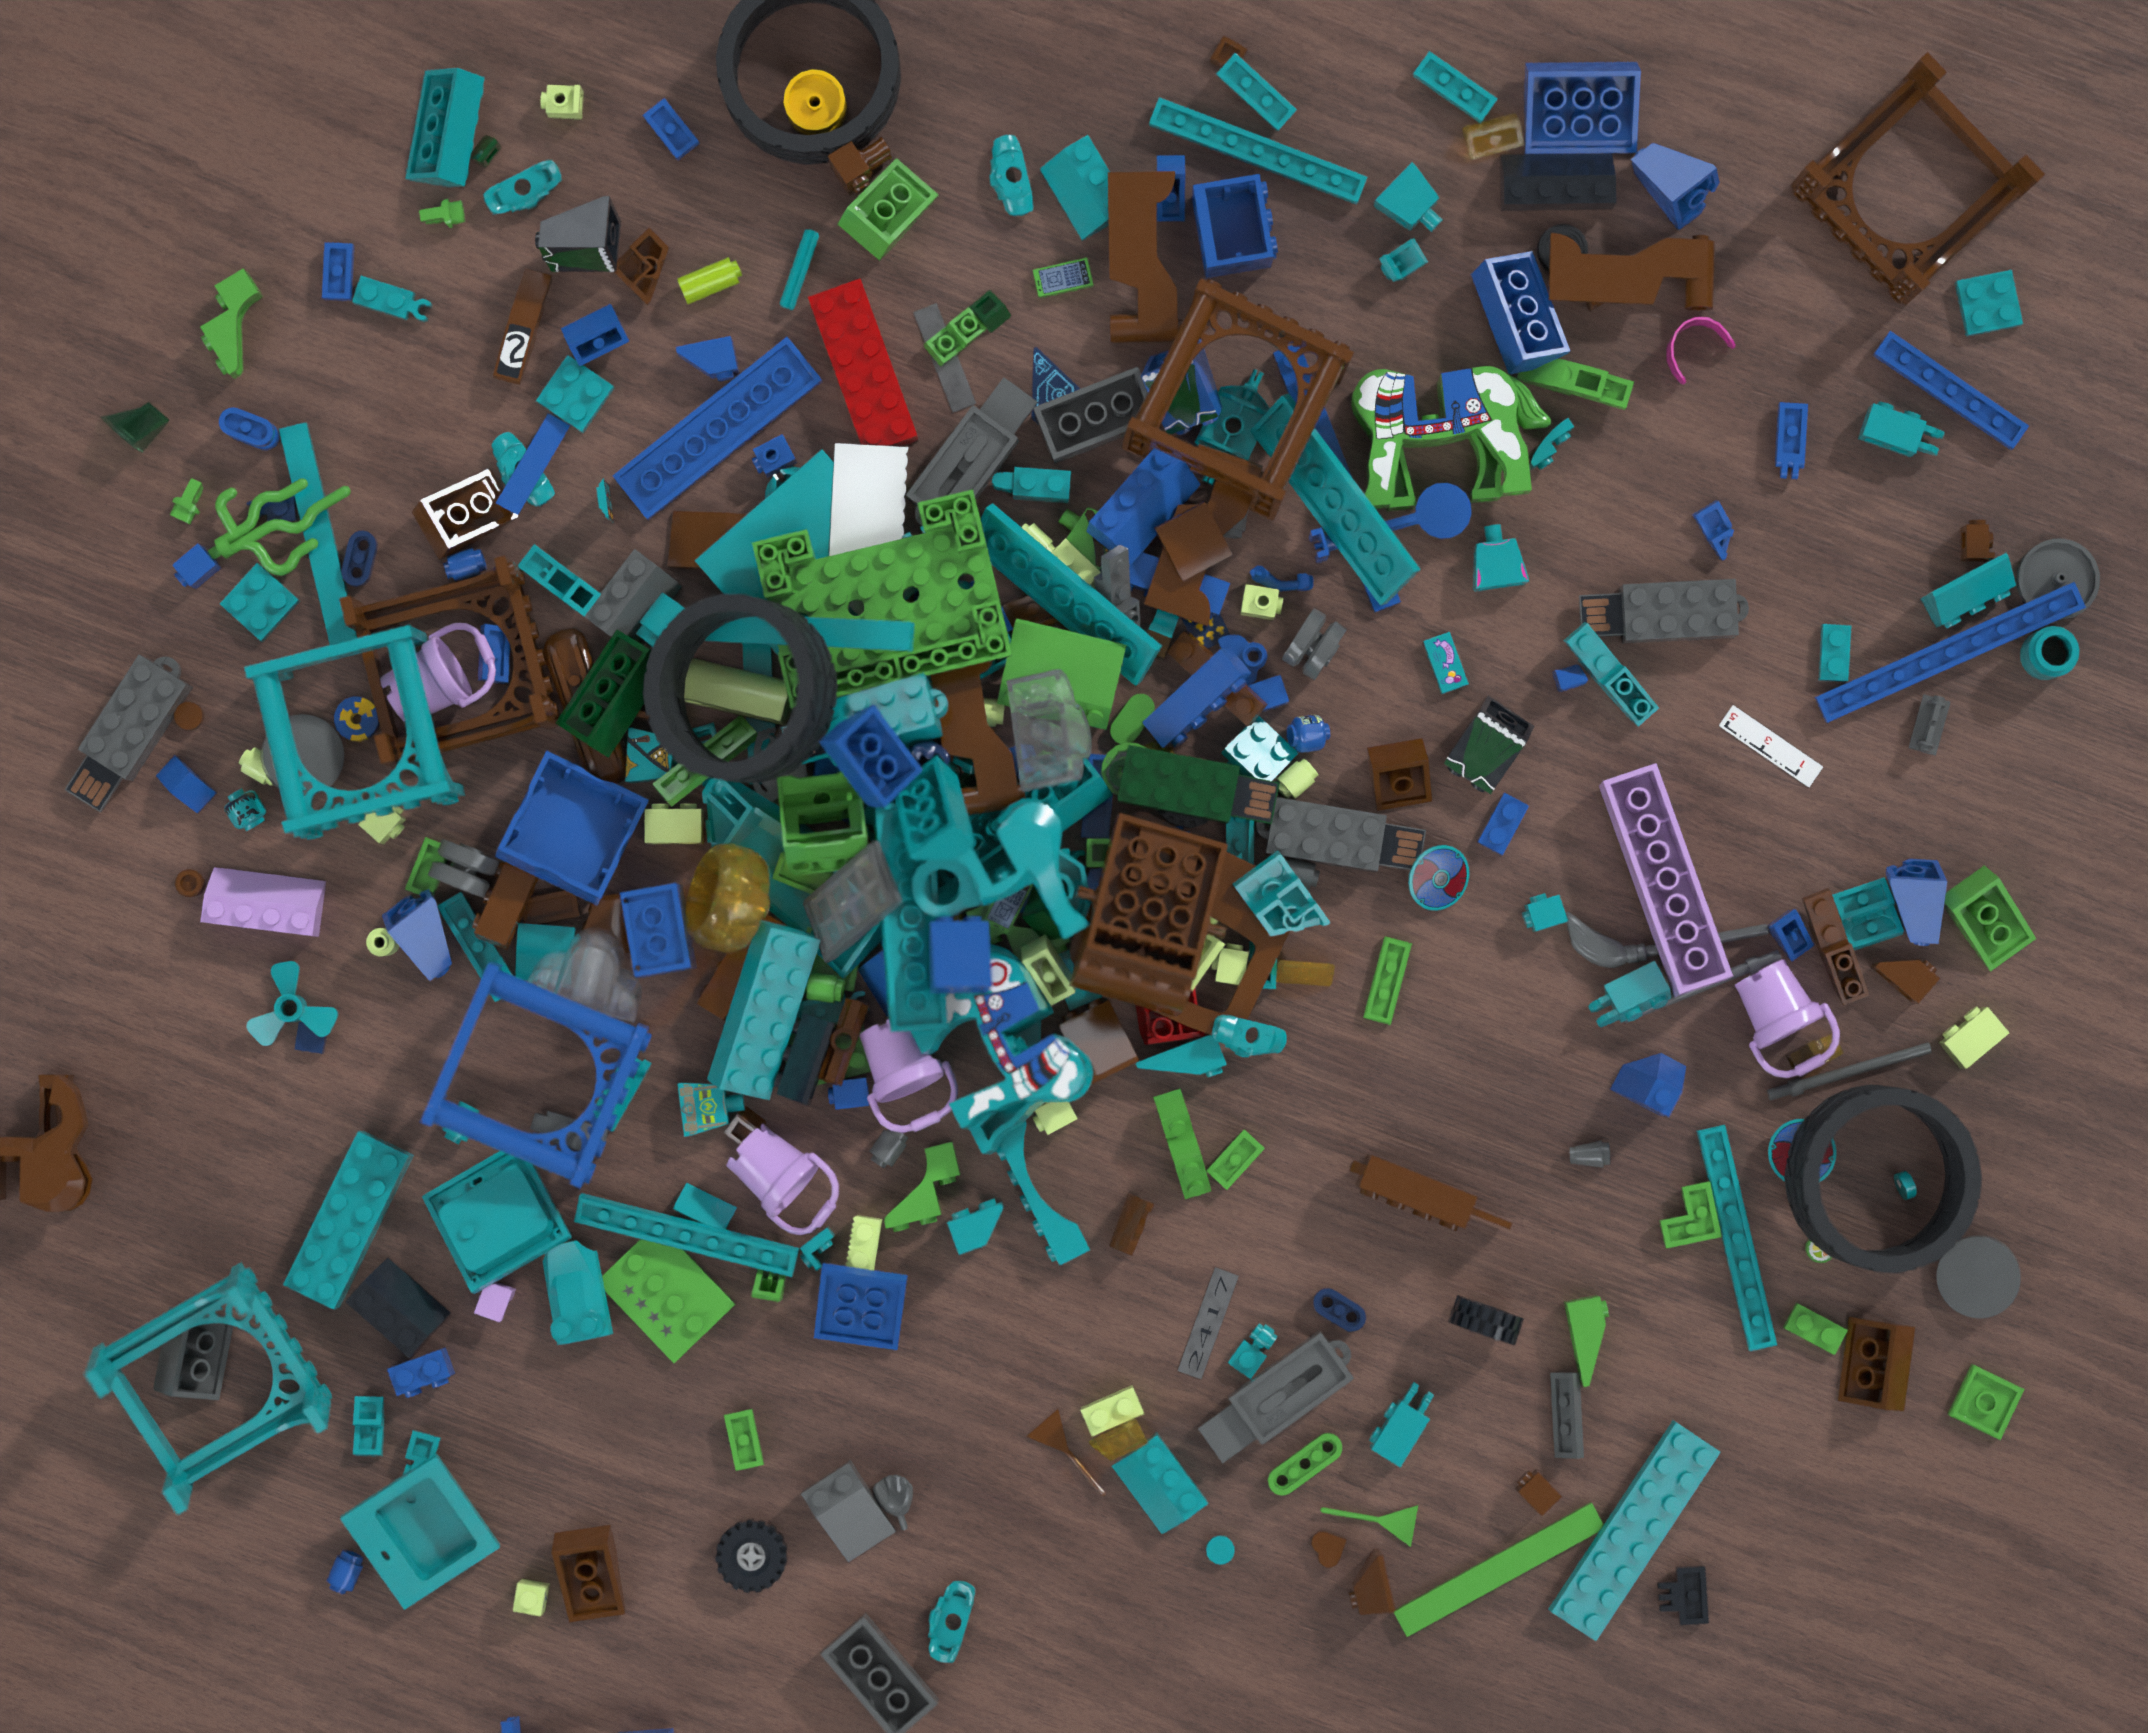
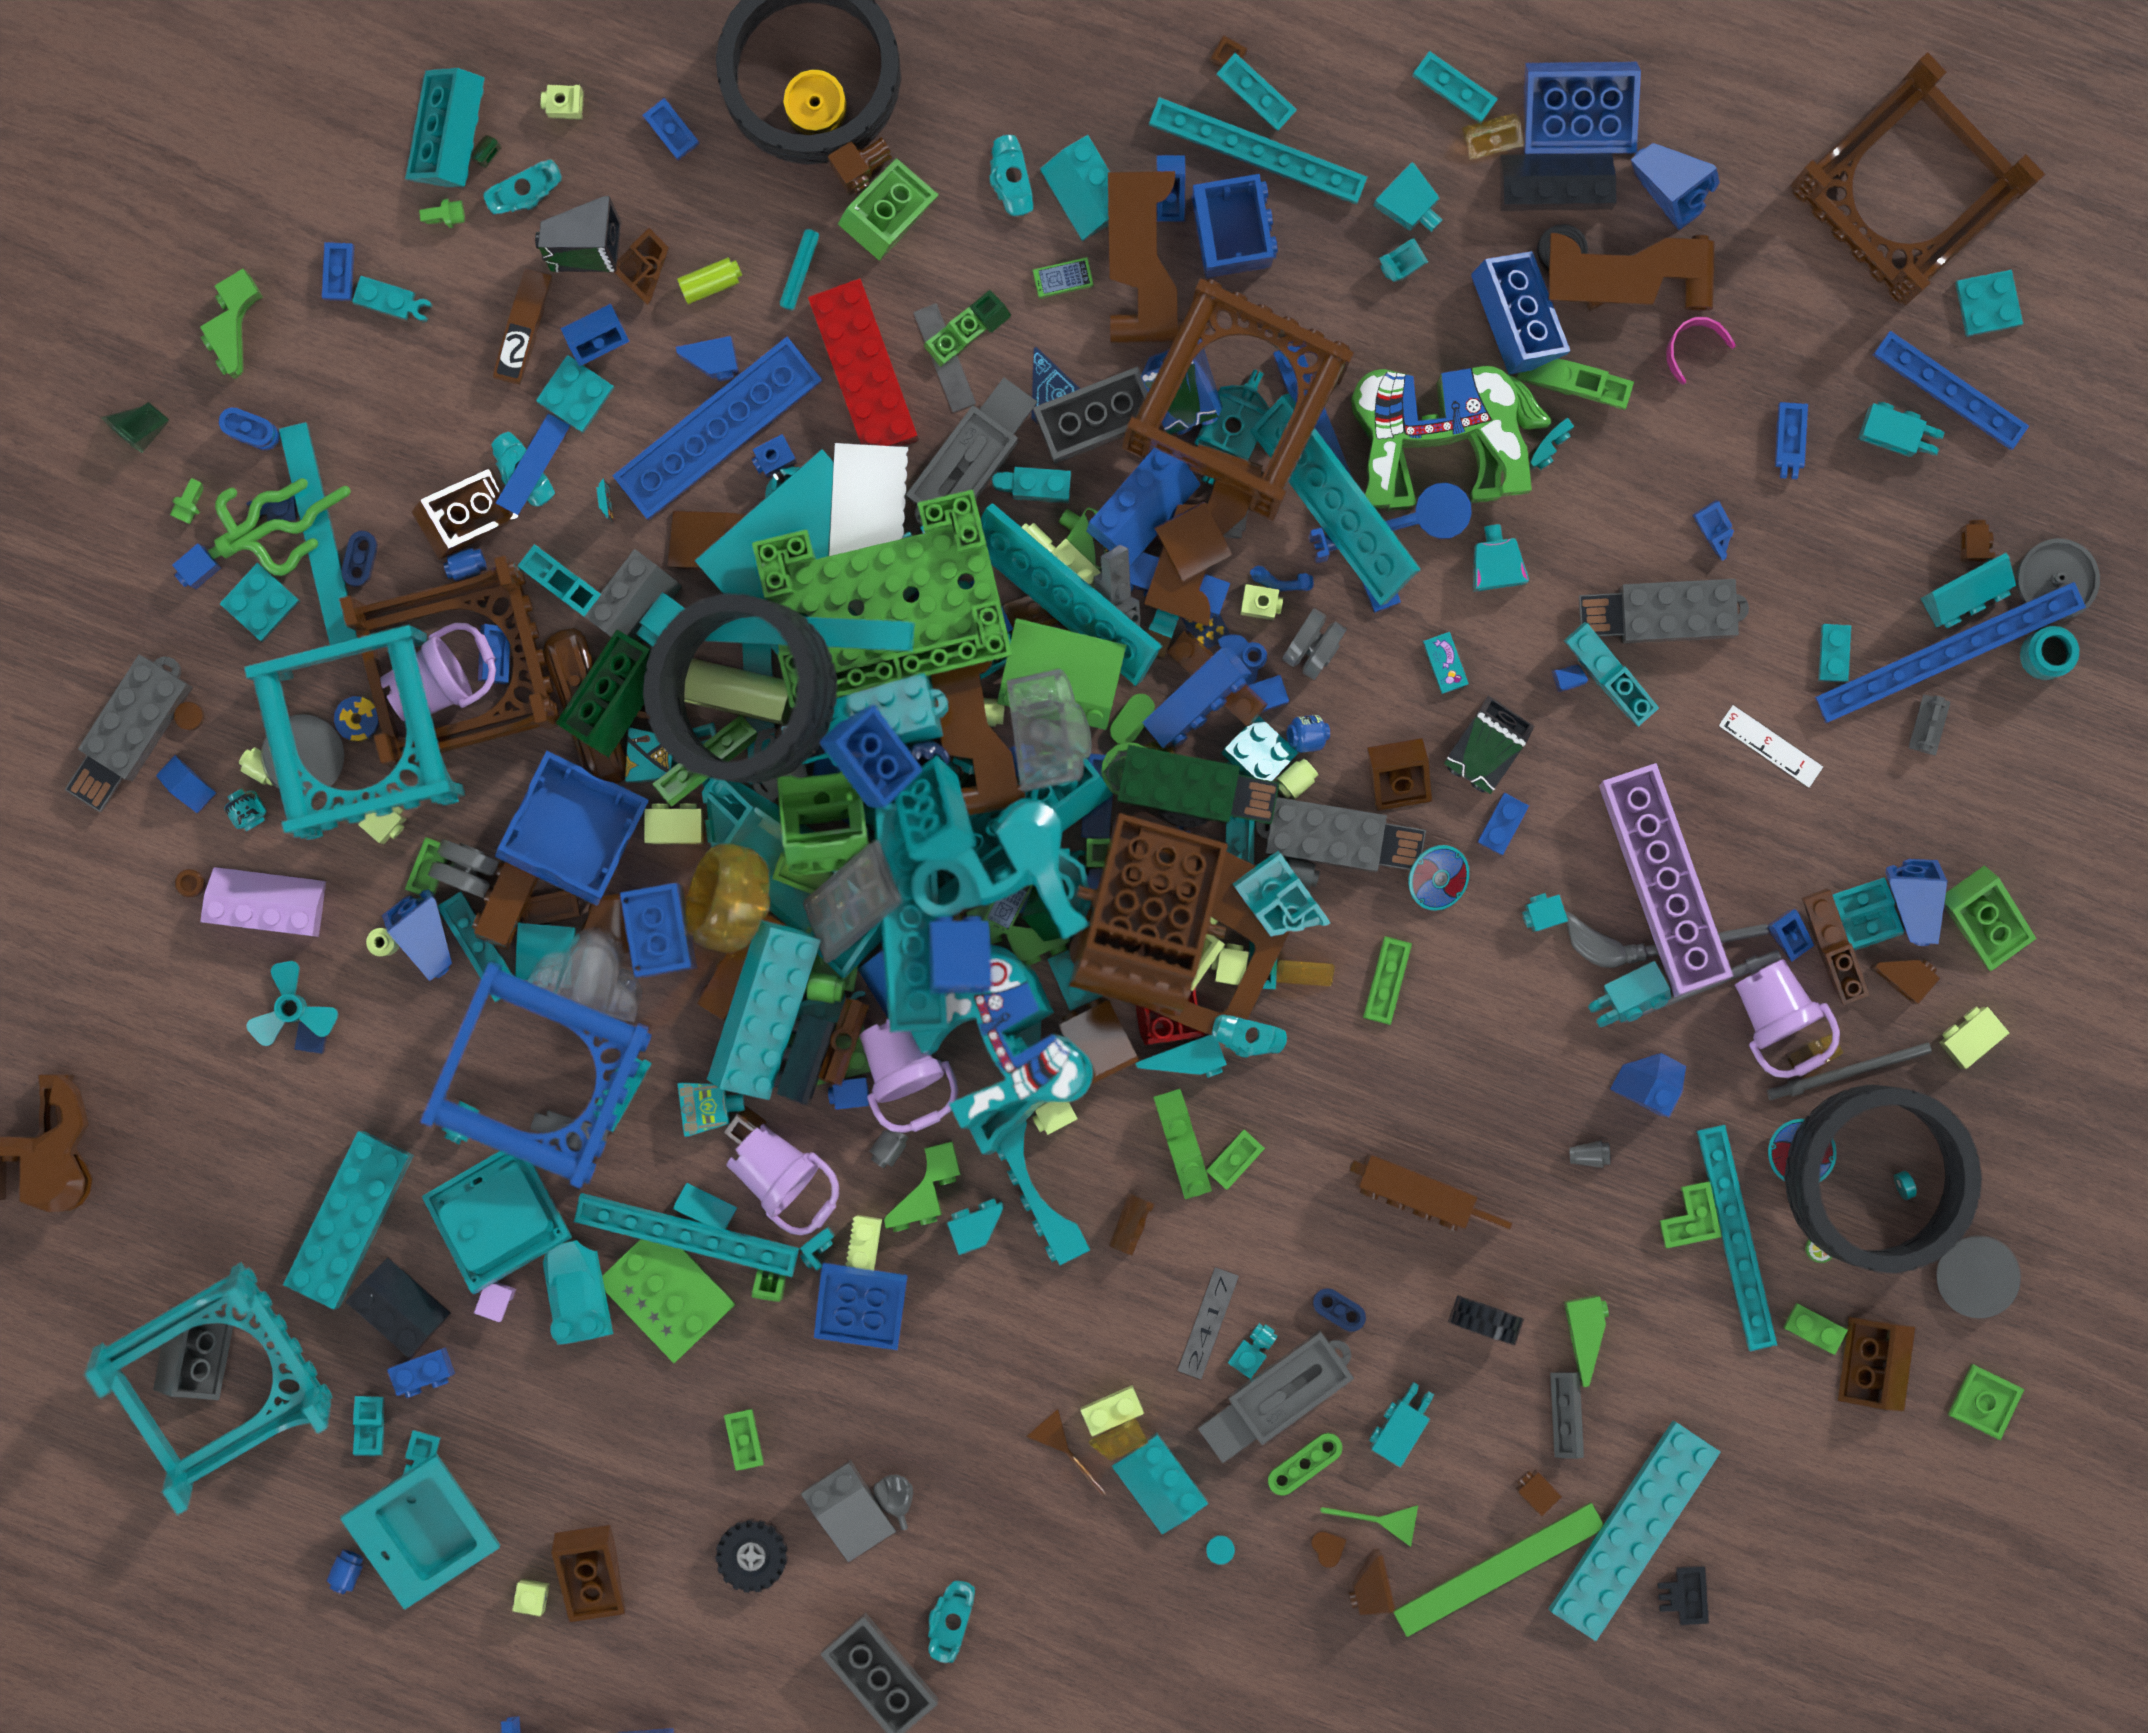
yellowish green brick [1021,934,1076,1006] -> none

